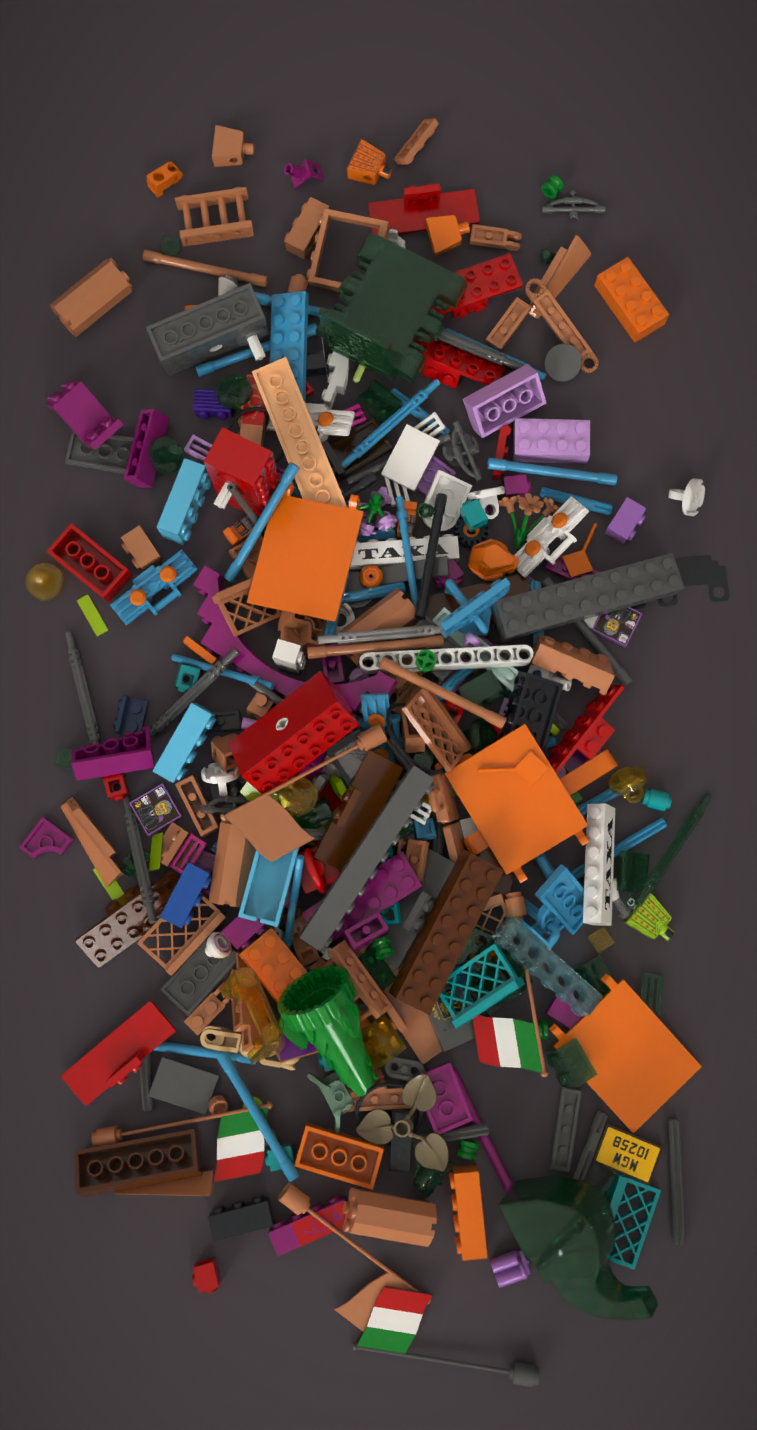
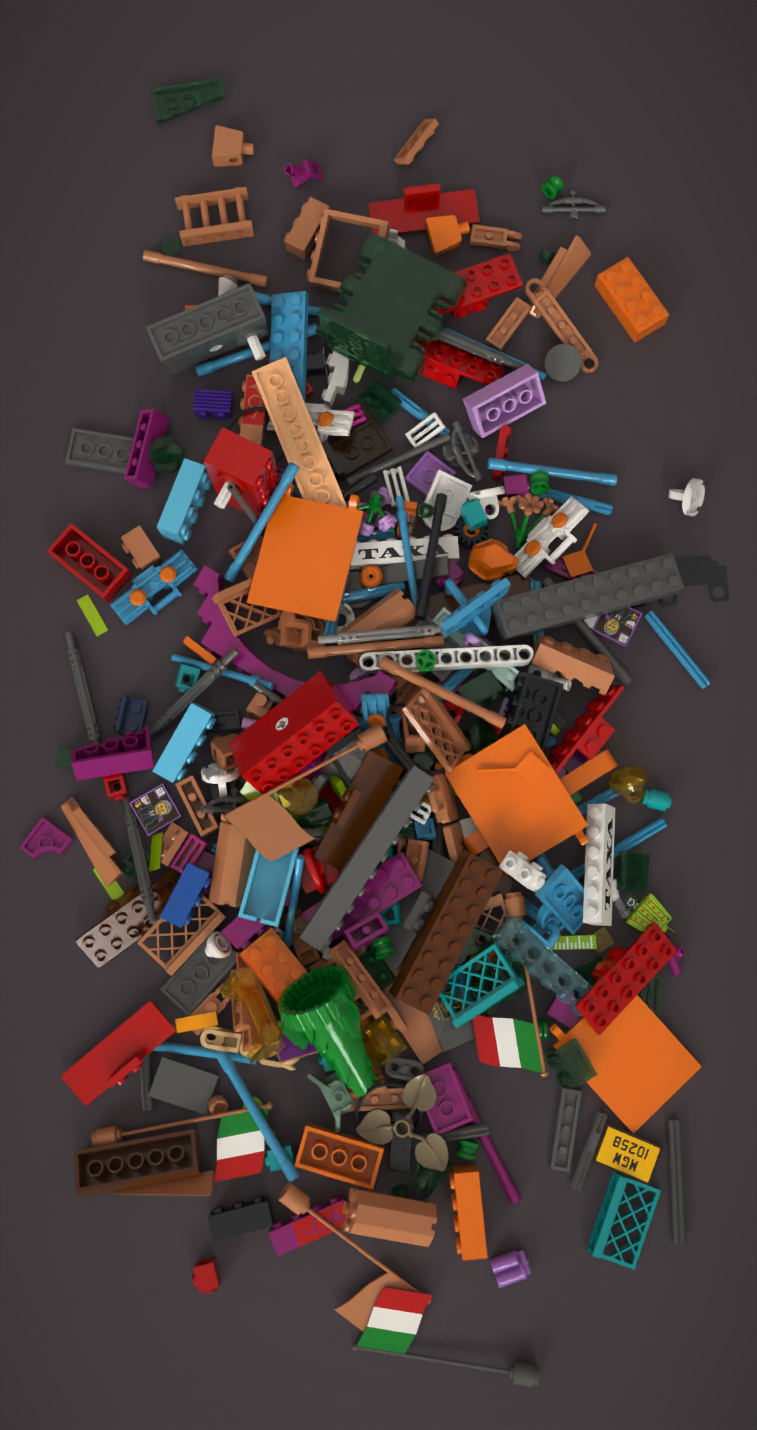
clear yellow tile [26,563,65,601] -> none
magenta bracket [45,380,124,450] -> none
nougat brick [50,258,133,337] -> none
orange leg [146,162,183,198] -> none
lavender tile [184,434,212,462] -> none
clear green tile [215,374,253,411] -> none
orange leg [223,515,254,547] -> none
white brick [272,639,307,675] -> none
nougat brick [287,274,308,293] -> none
magenta brick [322,644,345,685] -> none
dark azure axle [341,379,441,469] -> none
orange torso [347,139,392,185] -> none
white tile [381,424,440,492] -> none
clear green animal [499,1171,659,1320] -> none
lavender brick [513,418,590,464] -> none
medium lavender brick [605,497,647,545] -> none
clear green axle [634,793,712,907] -> none
none -> clear green wing [152,78,225,125]
none -> light orange sticker [175,1011,218,1033]
none -> nougat plant [264,627,281,647]
none -> clear green hinge [391,1184,409,1198]
none -> white brick [499,850,547,892]
none -> green wheel [530,471,549,495]
none -> lime sticker [551,935,597,950]
none -> red bracket [575,922,677,1035]
none -> dark azure axle [644,610,711,689]
none -> magenta arm [668,946,685,976]

